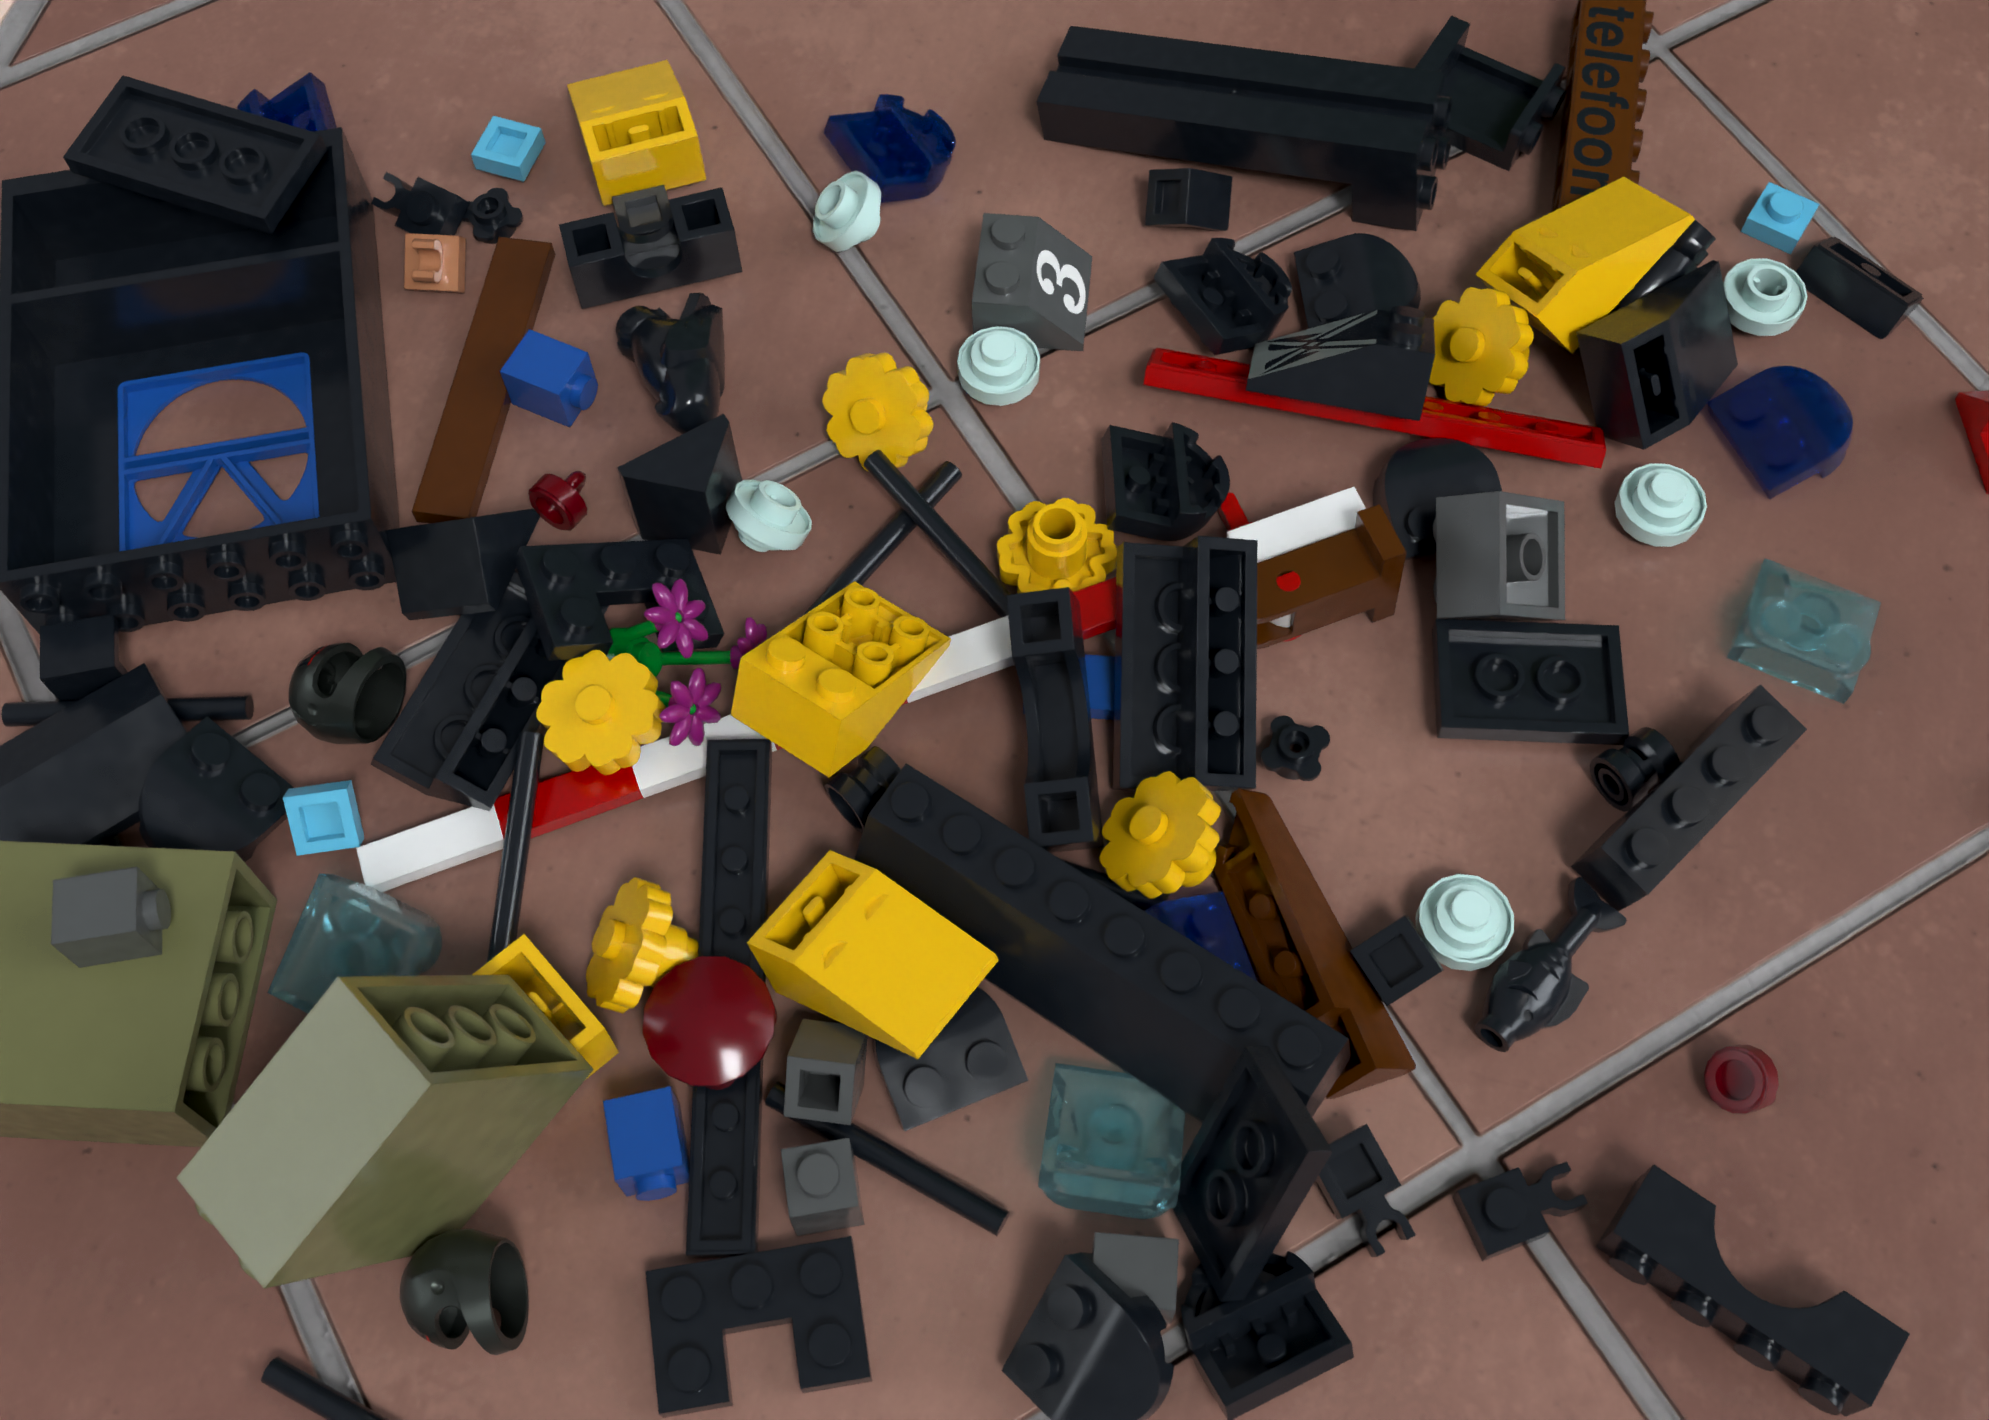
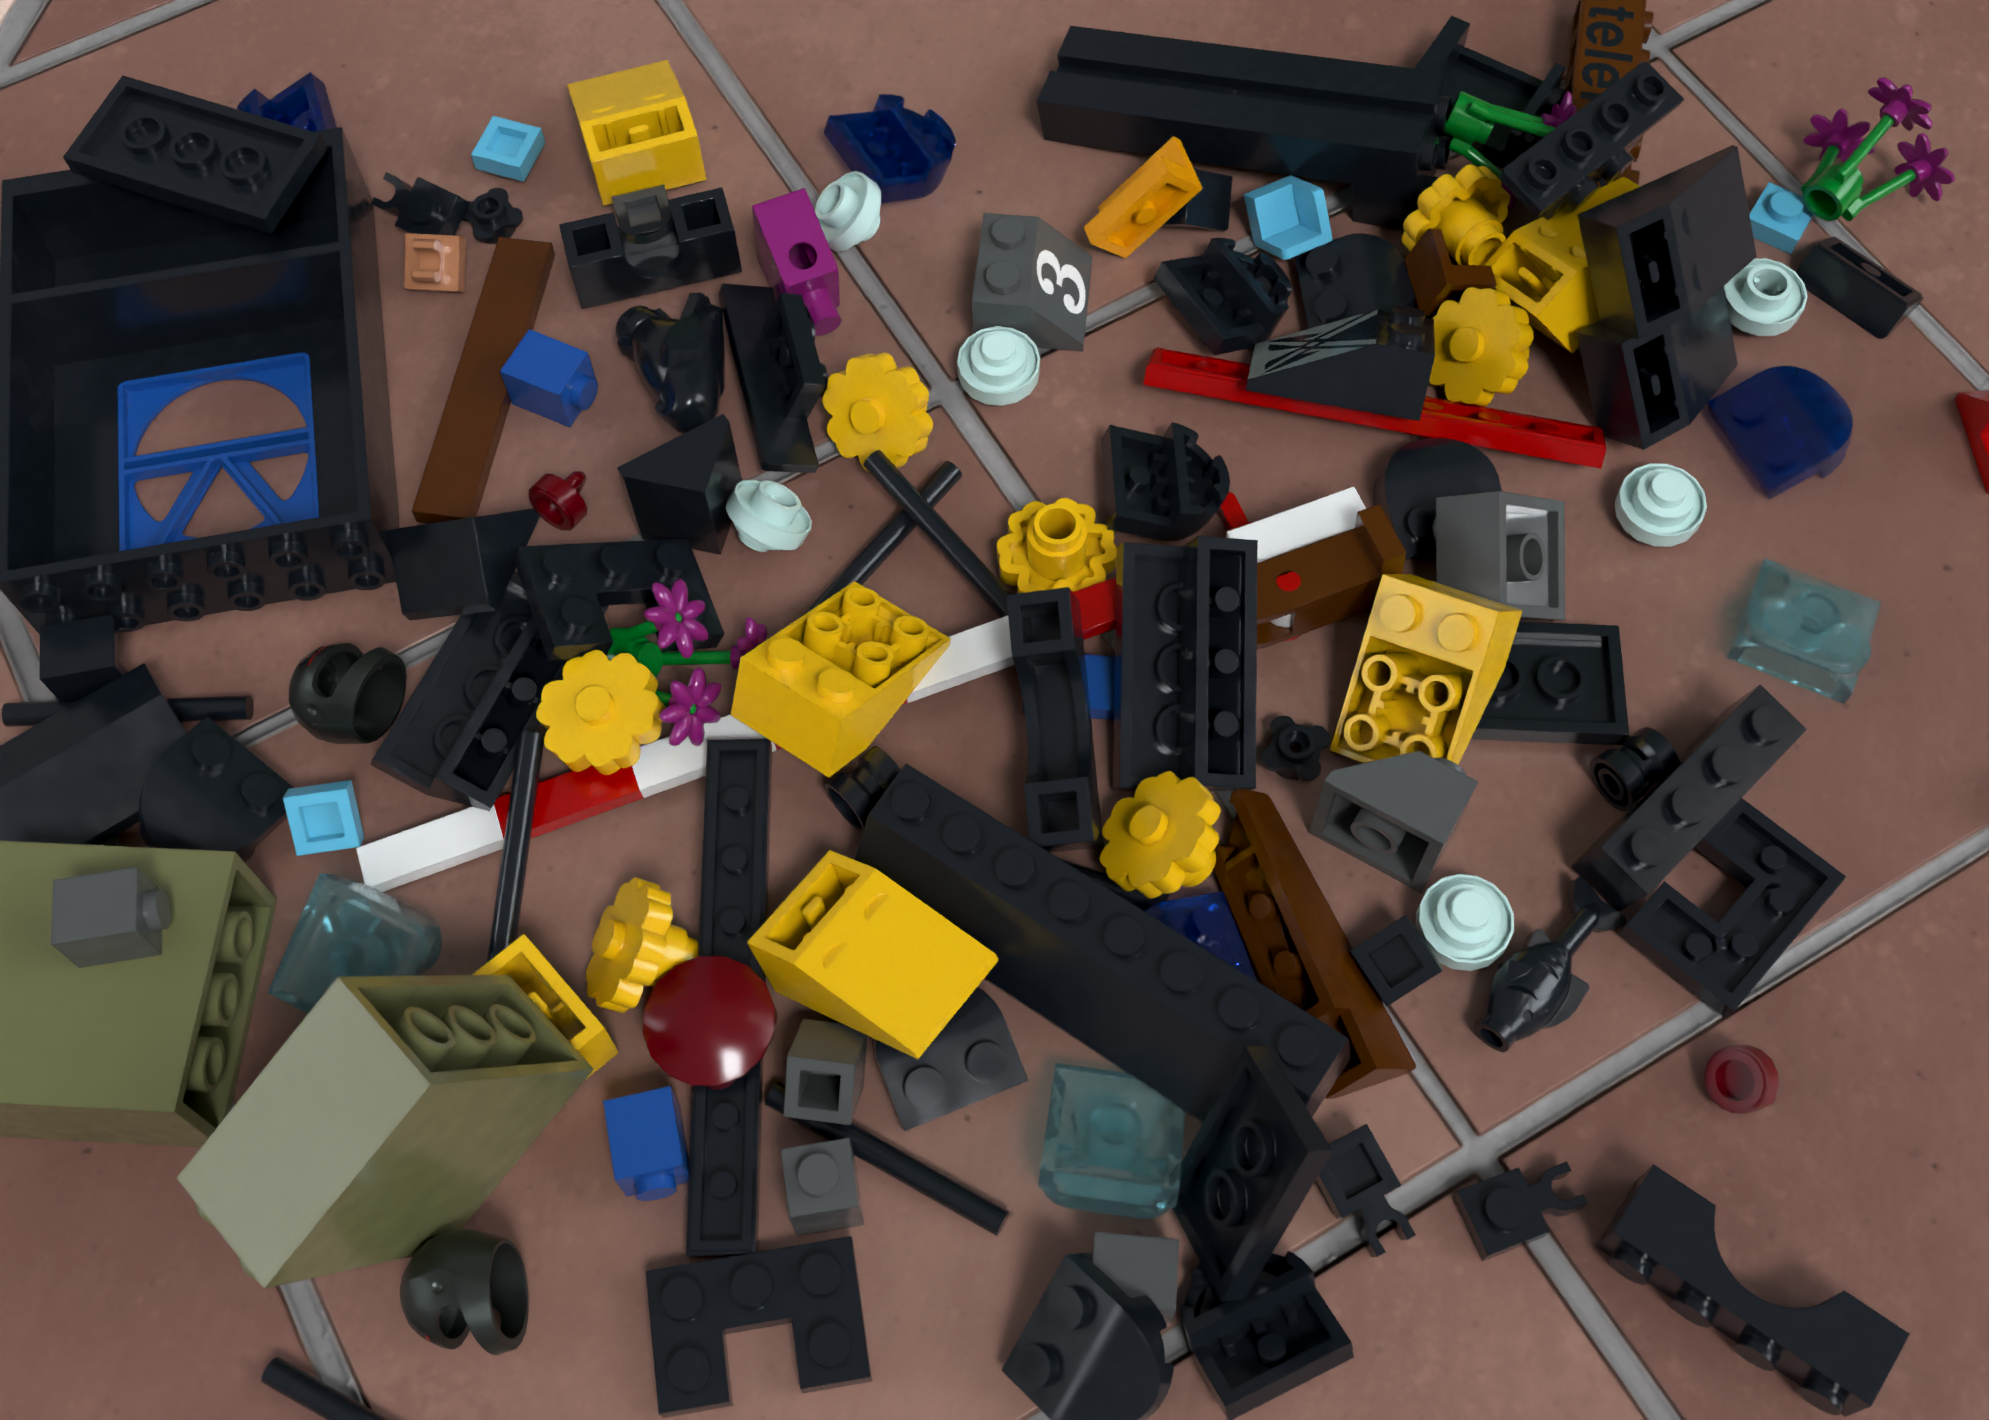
none -> black bracket [718,284,828,473]
none -> magenta torso [752,188,841,336]
none -> light orange panel [1084,136,1203,258]
none -> medium azure panel [1244,175,1333,260]
none -> dark grey slope [1309,751,1479,893]
none -> yellow slope [1330,574,1523,765]
none -> yellow plant [1402,164,1510,265]
none -> reddish brown panel [1404,228,1497,316]
none -> green plant [1441,90,1588,213]
none -> black bracket [1499,61,1685,220]
none -> black slope [1577,145,1757,339]
none -> black plate [1620,798,1846,1019]
none -> plant [1801,77,1955,221]

